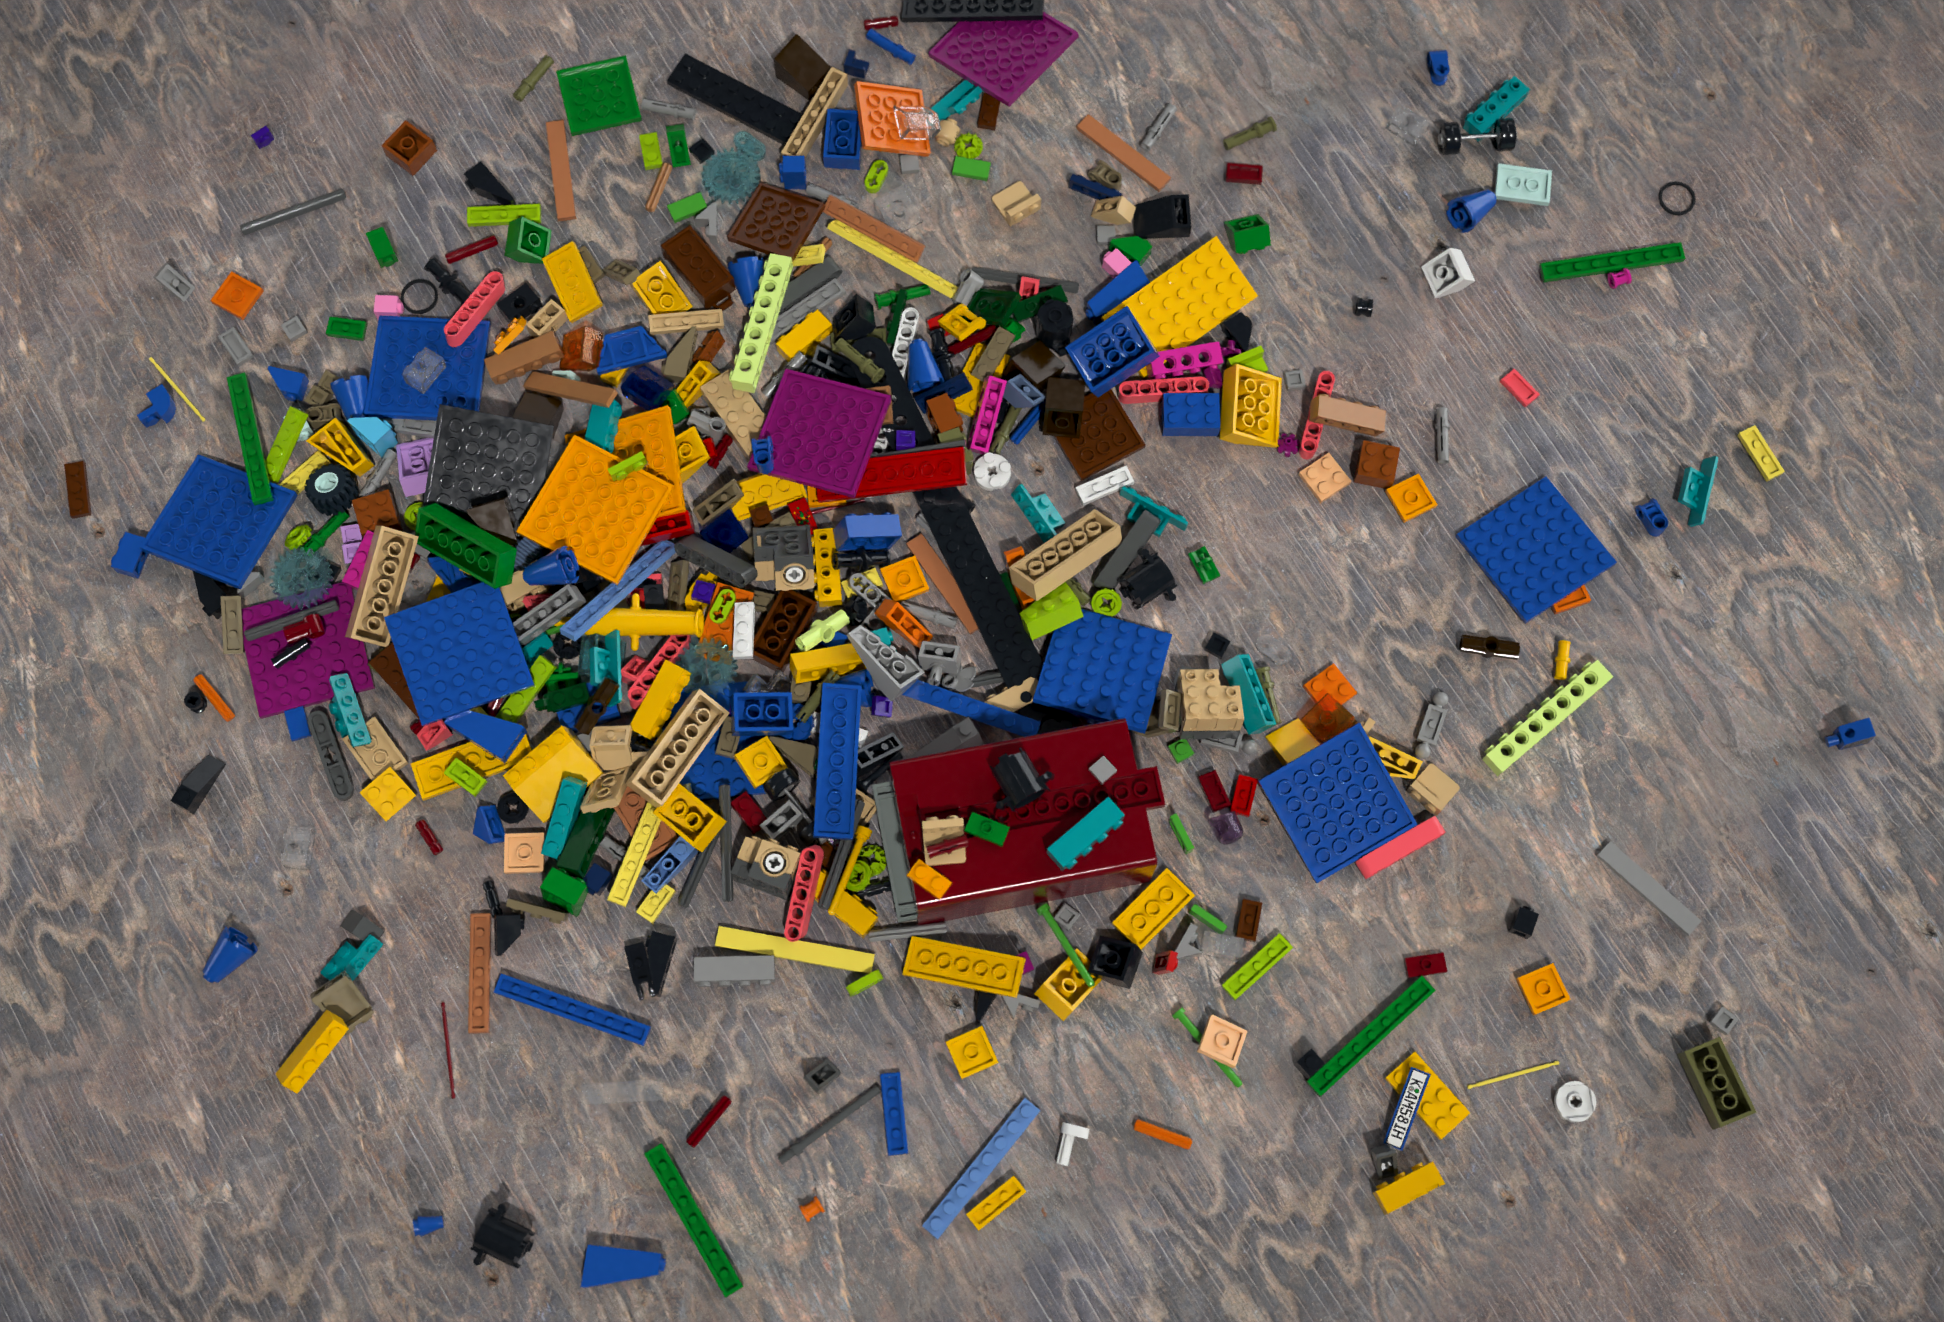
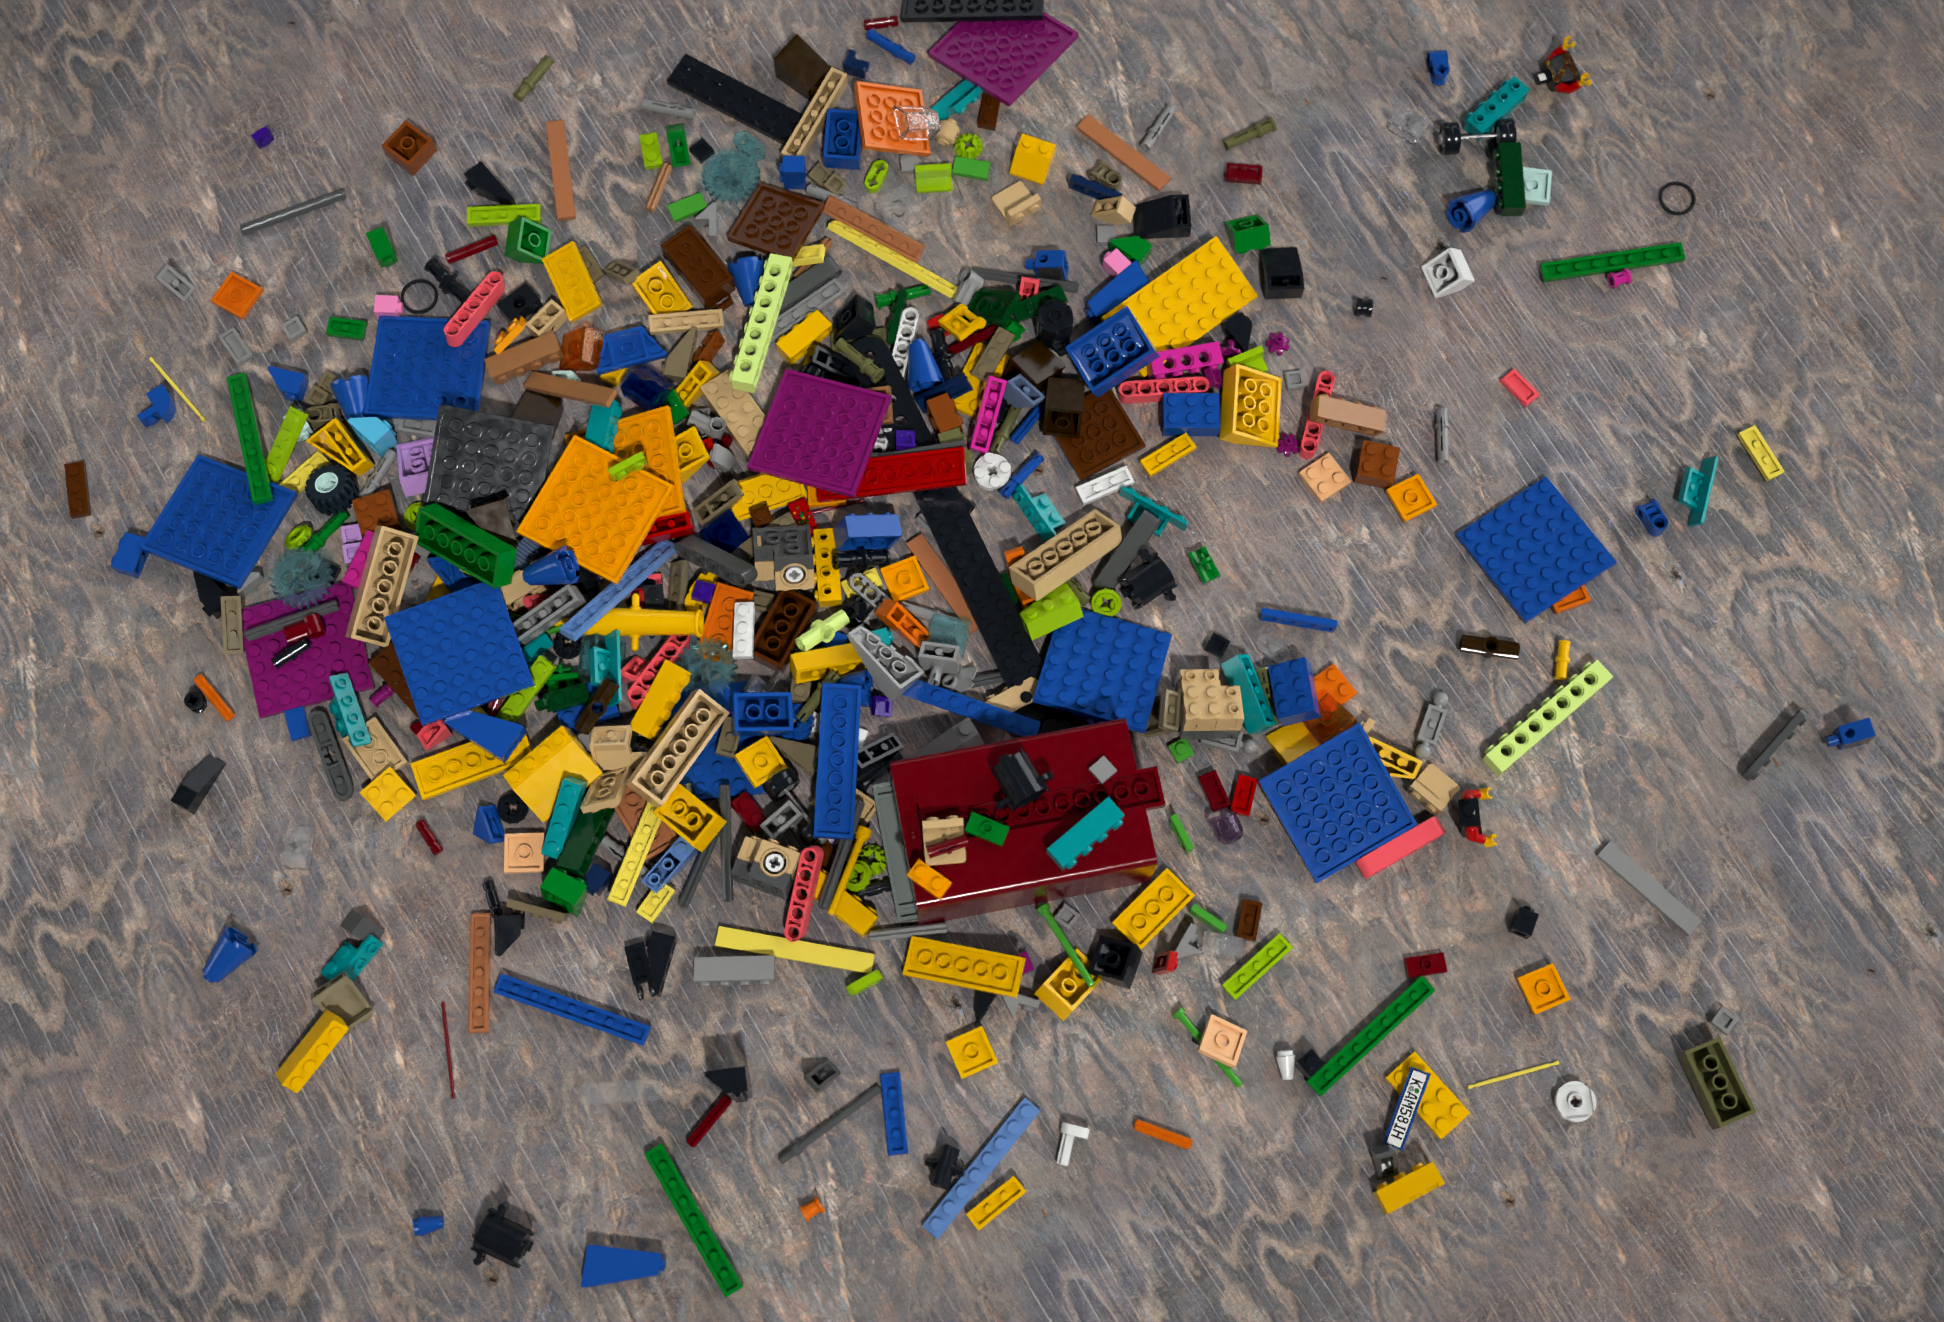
clear brick [402,347,447,394] -> none
lime plate [444,758,487,797] -> none
green plate [556,56,642,136] -> none
lime beam [709,589,736,624] -> none
blue piece [751,436,774,474] -> none
light grey pin [761,351,808,399] -> none
none -> magenta pin [369,684,394,708]
none -> black slope [704,1066,752,1103]
none -> light grey slope [709,443,736,476]
none -> dark tan slope [807,162,848,195]
none -> lime panel [915,163,952,193]
none -> black pin [925,1144,966,1190]
none -> clear light blue tile [928,613,971,660]
none -> blue pin [999,452,1044,499]
none -> yellow slope [1009,133,1056,185]
none -> blue torso [1025,250,1069,281]
none -> yellow plate [1139,433,1196,477]
none -> blue tile [1259,608,1338,633]
none -> black slope [1260,247,1305,300]
none -> magenta plant [1265,332,1289,356]
none -> blue brick [1268,657,1321,726]
none -> white cone [1276,1050,1295,1080]
none -> torso [1458,787,1498,848]
none -> dark green brick [1493,142,1526,216]
none -> torso [1535,36,1592,94]
none -> dark grey piece [1741,708,1809,781]

